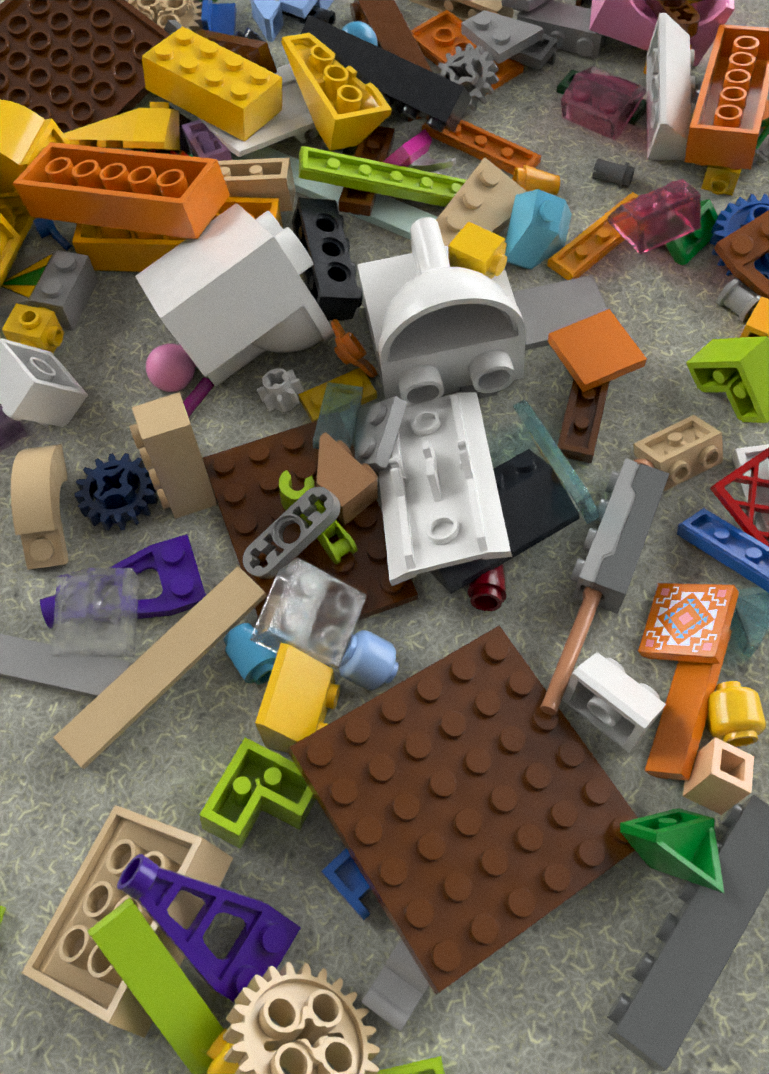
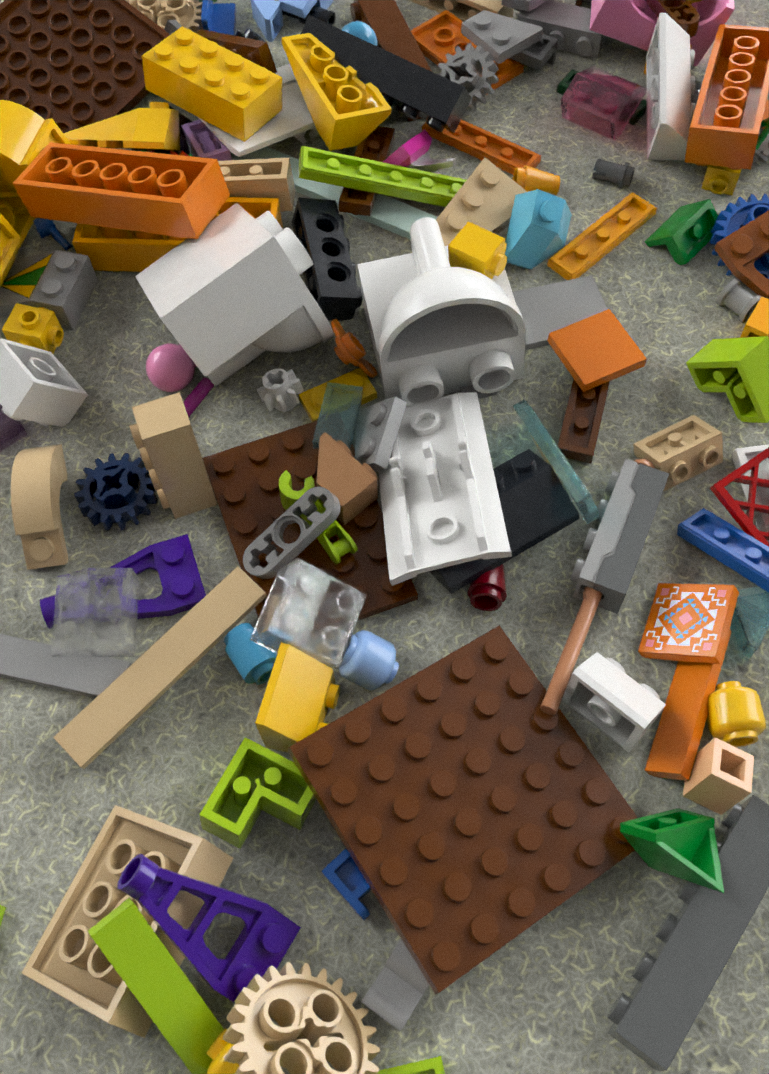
clear pink slope [608,178,701,255] -> none

